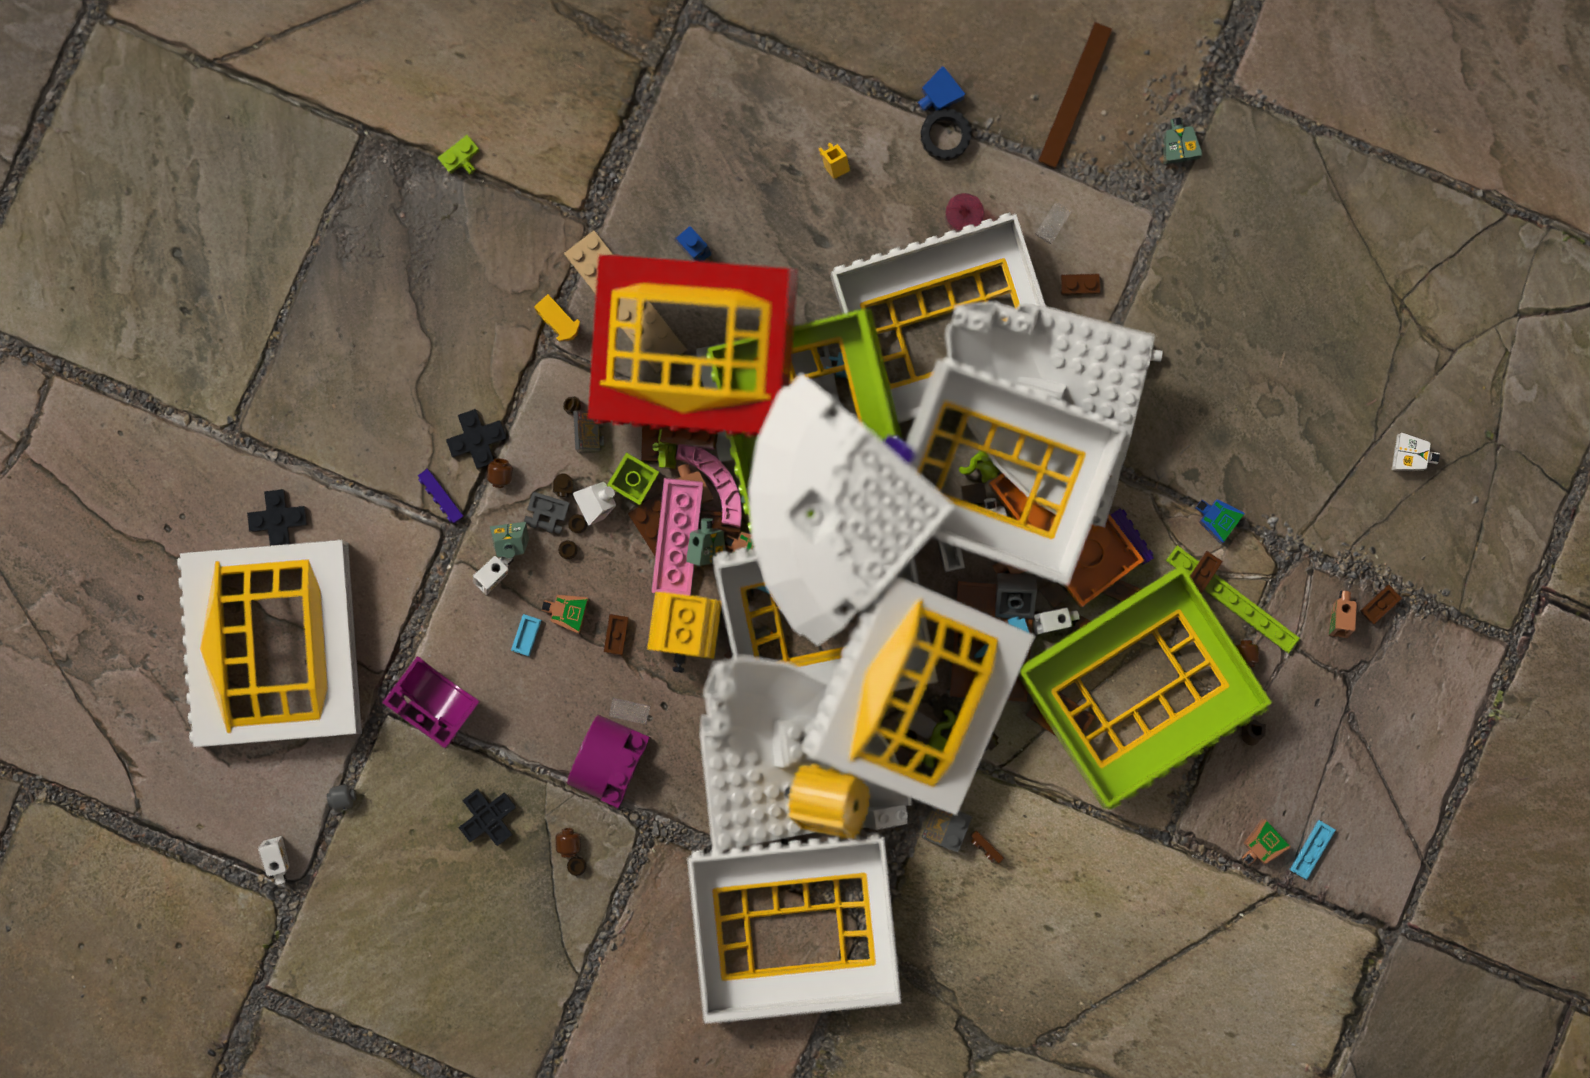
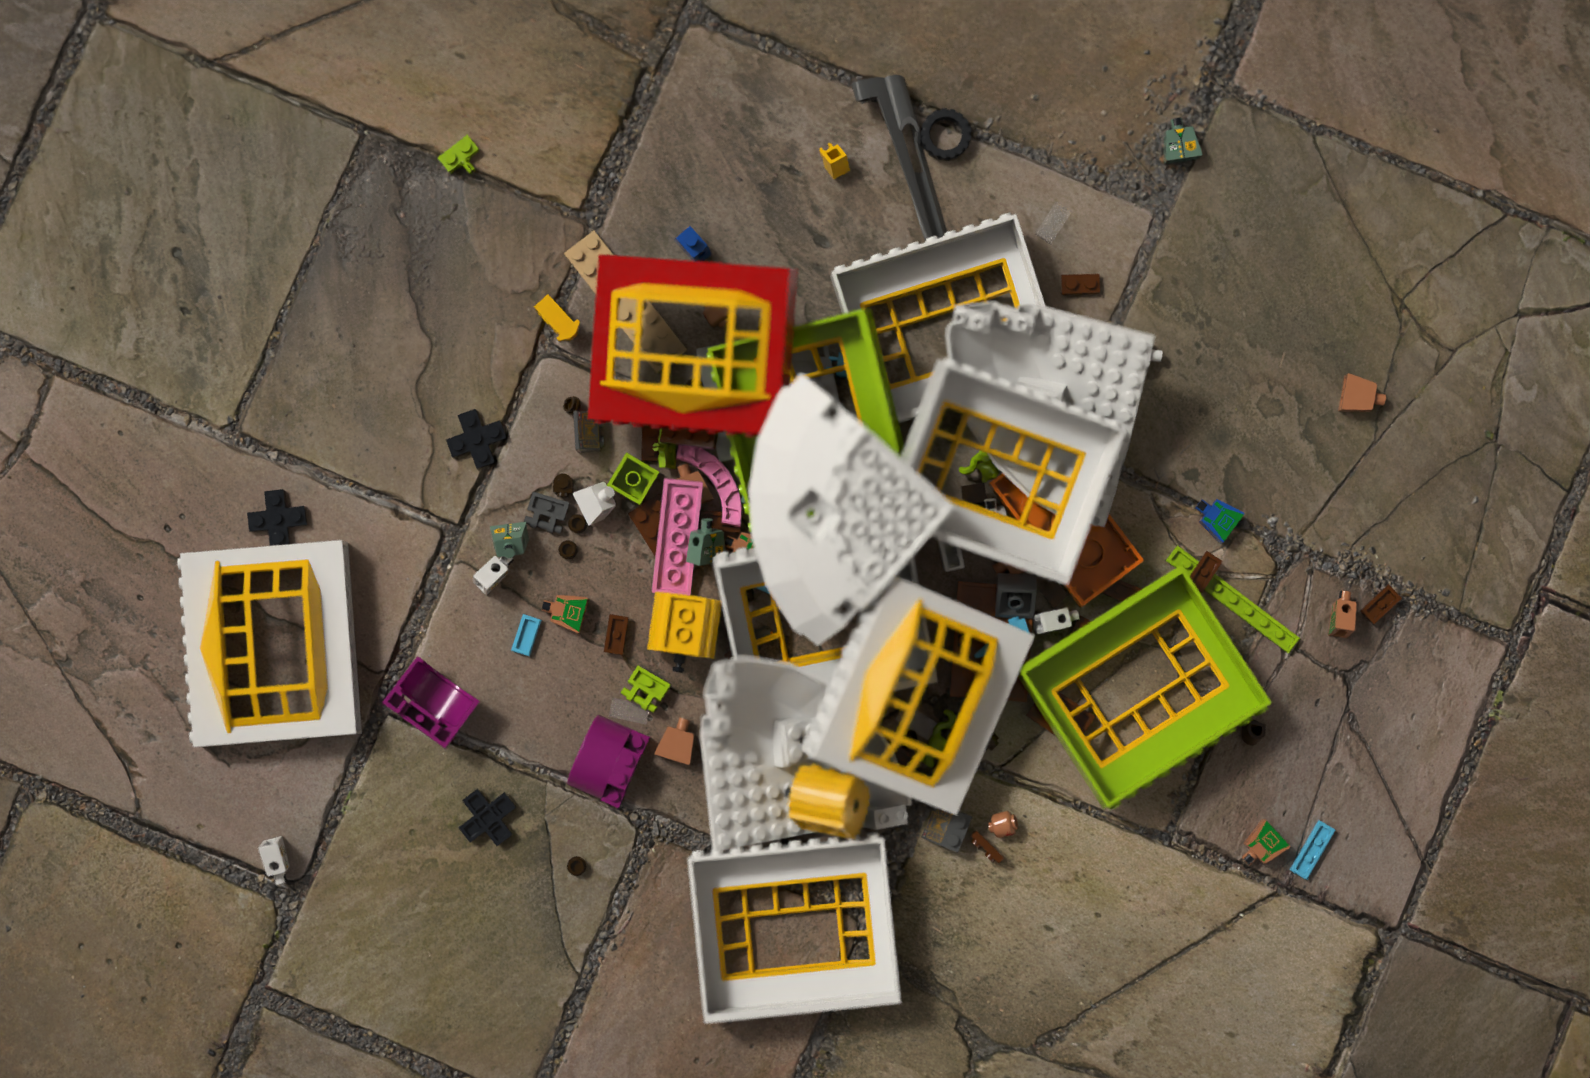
dark grey head [327,784,357,812] -> none
dark purple piece [418,469,464,524] -> none
reddish brown head [487,458,513,488] -> none
reddish brown head [555,828,581,858] -> none
dark purple piece [882,434,916,465] -> none
blue torso [917,66,965,111] -> none
clear pink brick [945,193,984,233] -> none
reddish brown tile [1038,22,1112,168] -> none
dark purple piece [1110,508,1154,565] -> none
reddish brown head [1235,640,1259,668] -> none
white torso [1392,433,1440,471] -> none
none -> lime plate [621,666,671,713]
none -> nougat torso [654,717,695,765]
none -> nougat head [703,305,729,328]
none -> dark grey panel [851,75,947,241]
none -> nougat head [988,811,1018,838]
none -> nougat torso [1338,373,1386,412]

